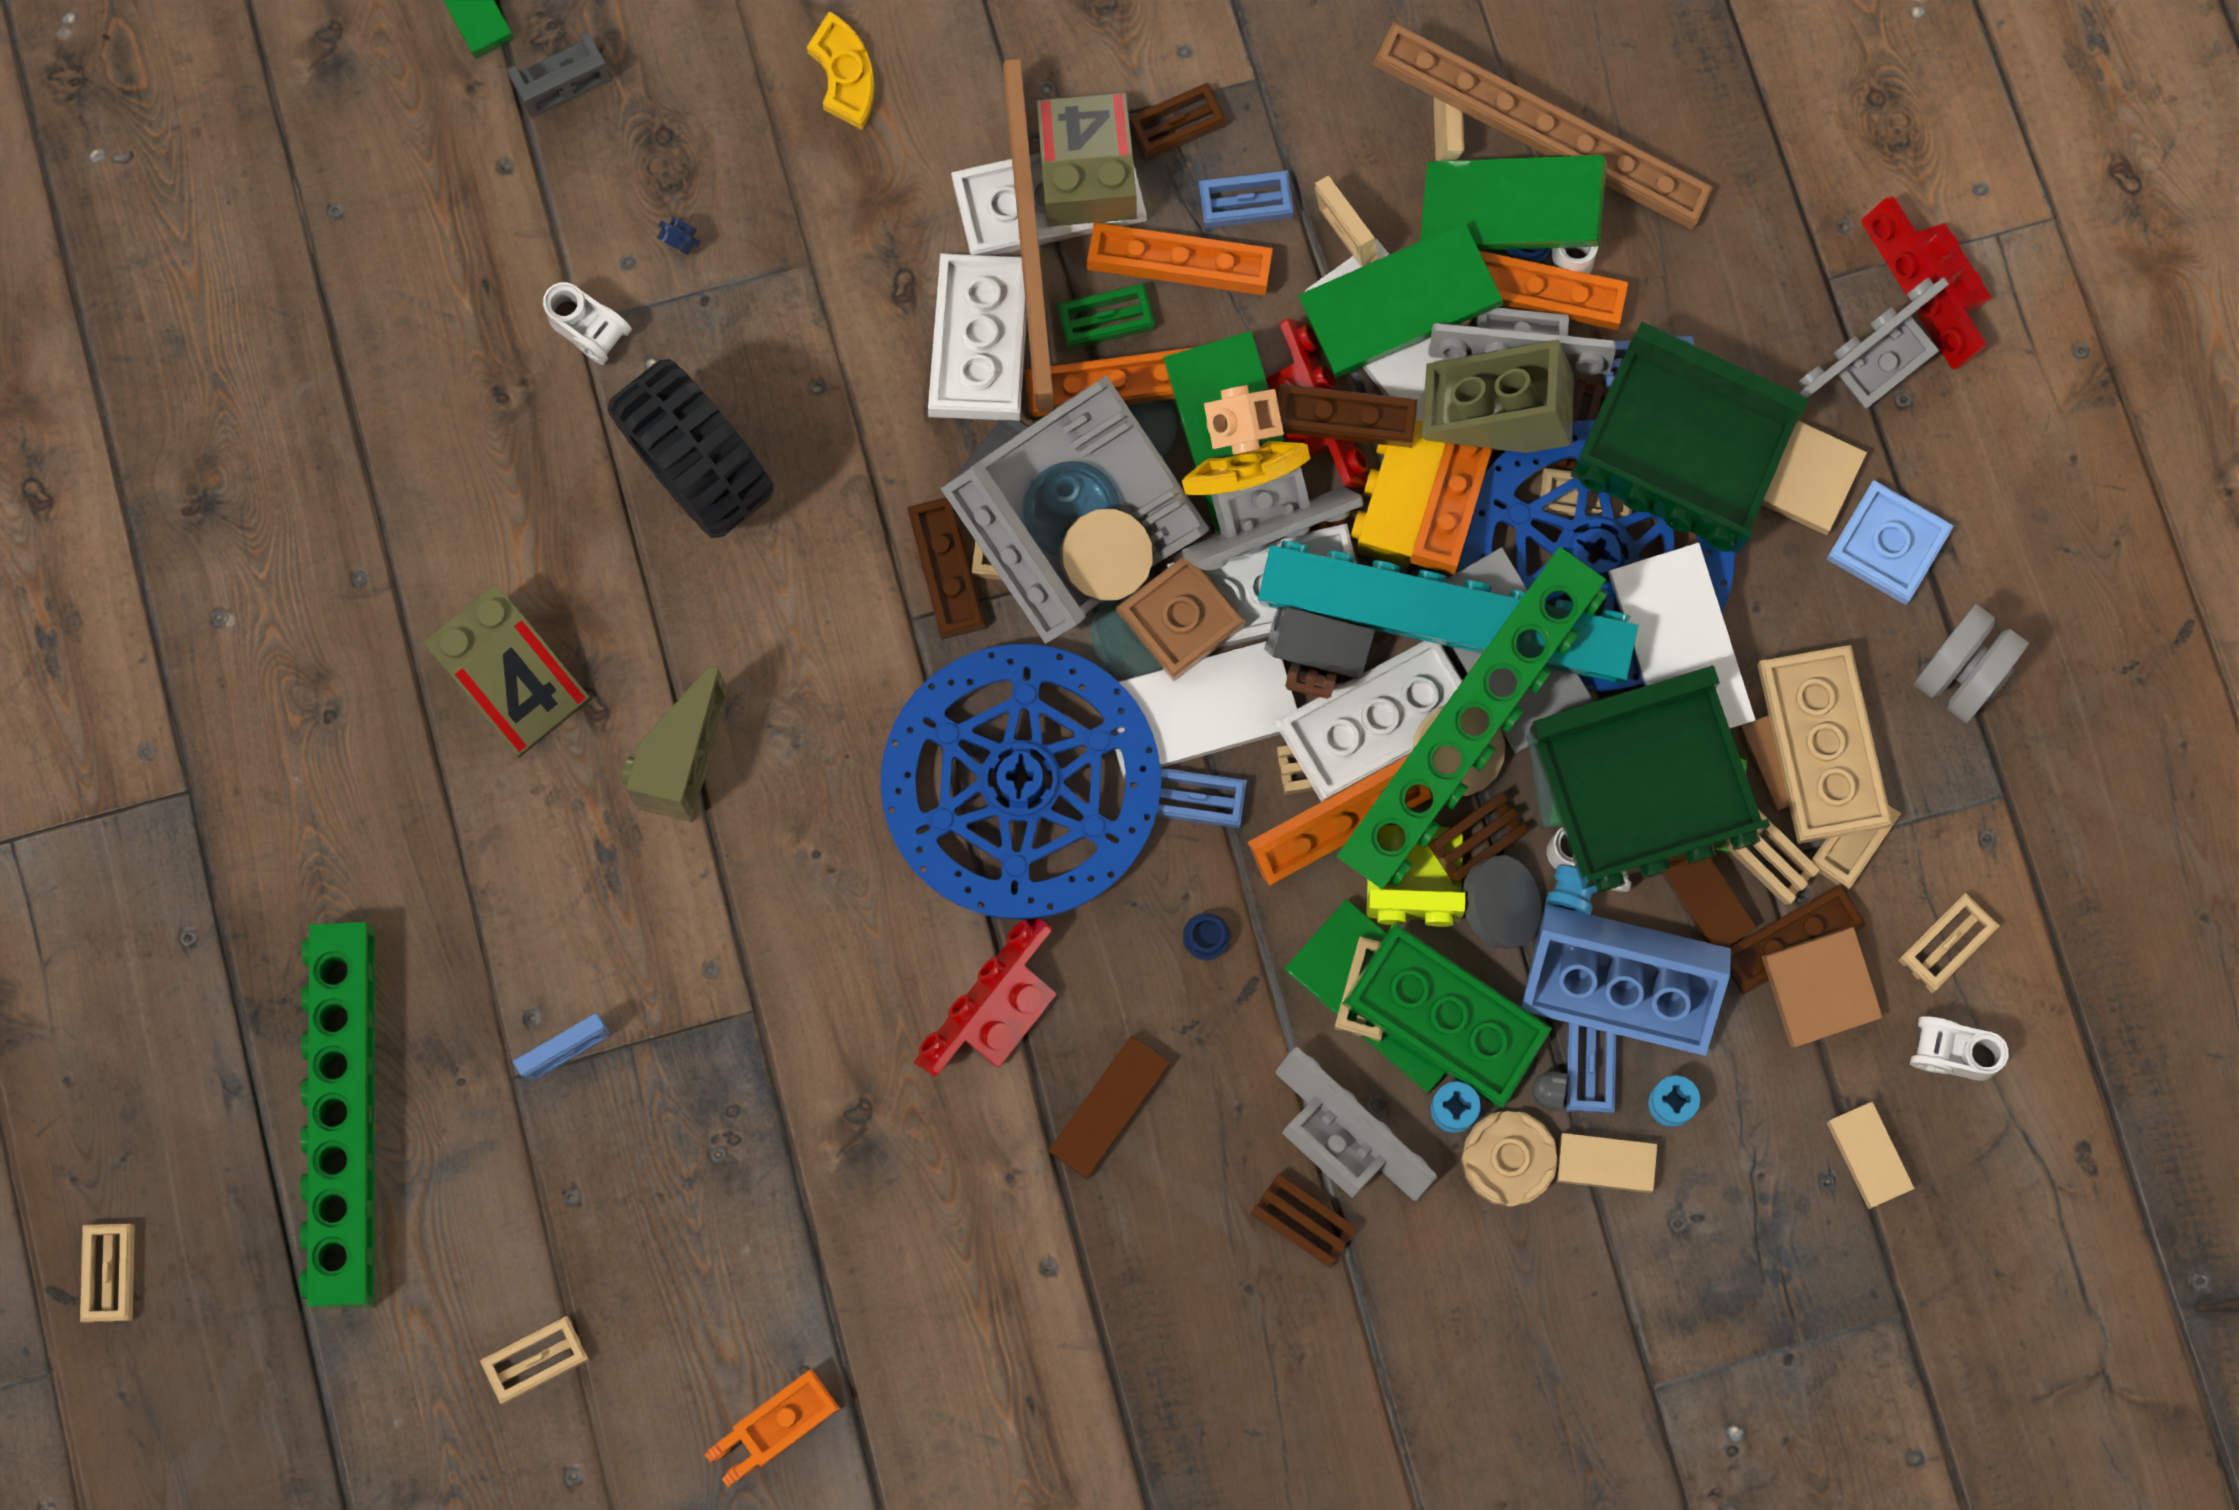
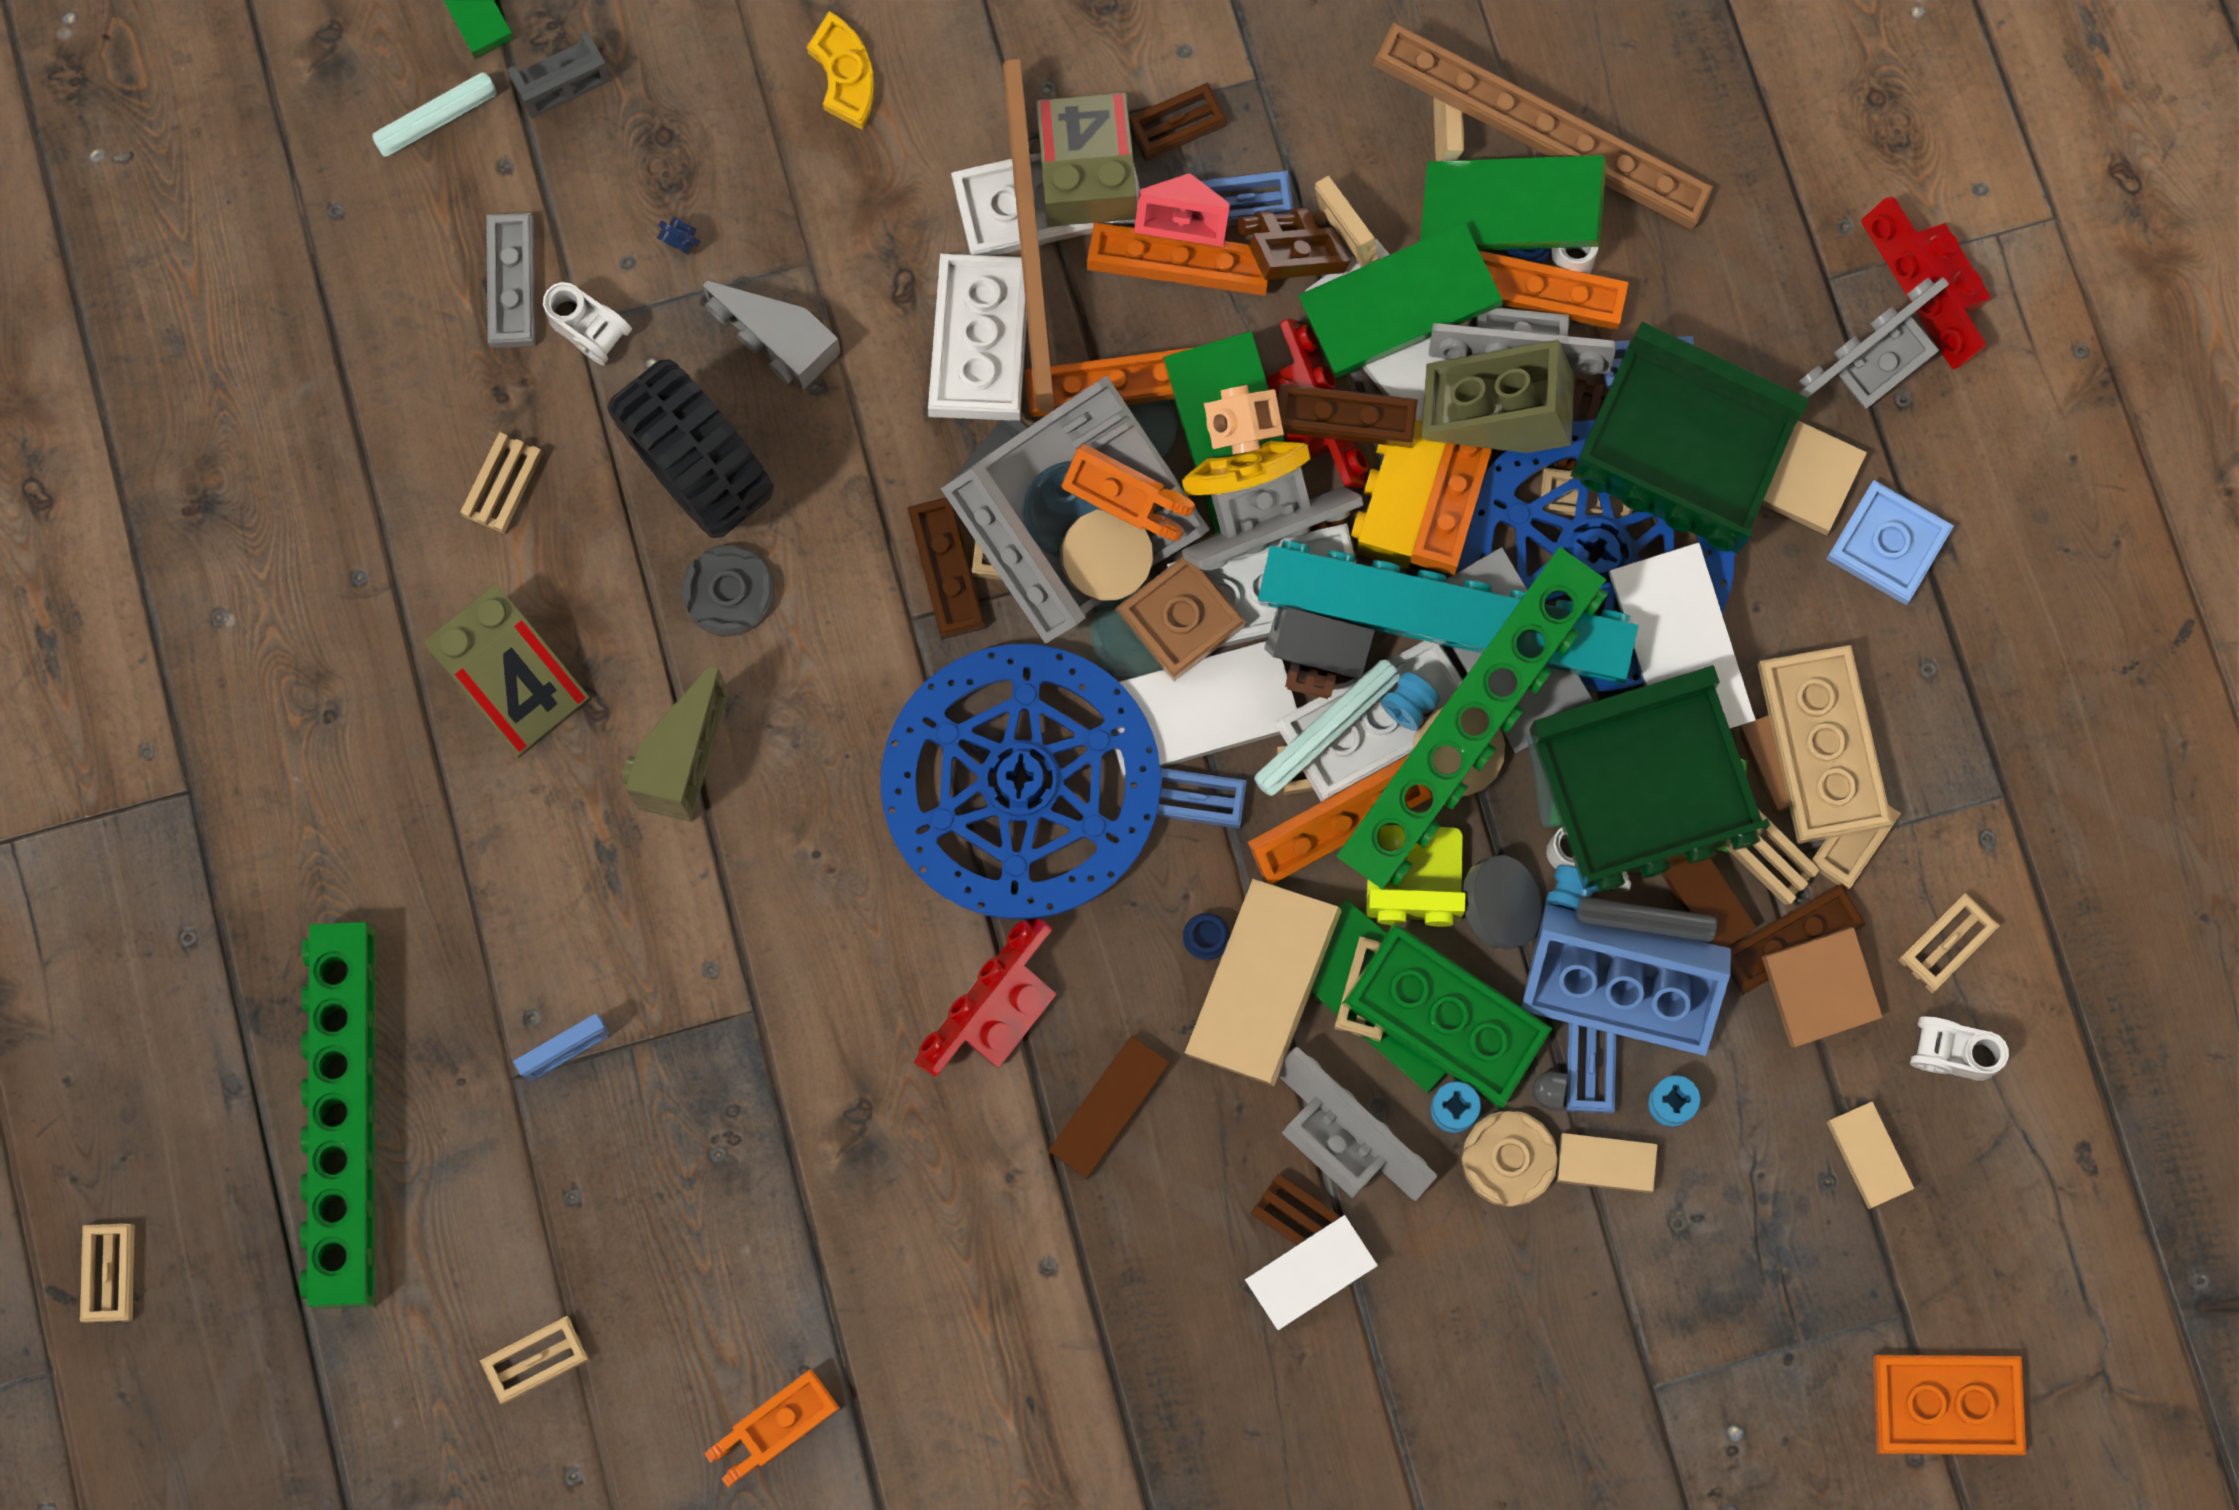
green tile [1056,283,1155,351] -> none
reddish brown tile [1427,792,1529,883] -> none
light grey wheel [1913,603,2029,724] -> none
none -> light aqua axle [372,72,497,156]
none -> tan tile [460,432,543,534]
none -> light grey tile [486,213,536,348]
none -> dark grey tile [682,545,774,637]
none -> light grey slope [703,281,841,390]
none -> orange hinge [1061,443,1195,541]
none -> coral slope [1134,173,1230,247]
none -> tan tile [1185,879,1342,1086]
none -> reddish brown plate [1238,207,1350,280]
none -> white sticker [1245,1215,1378,1330]
none -> light aqua axle [1254,659,1400,796]
none -> dark azure wheel [1380,672,1440,731]
none -> dark grey axle [1577,896,1717,942]
none -> orange tile [1873,1355,2026,1455]

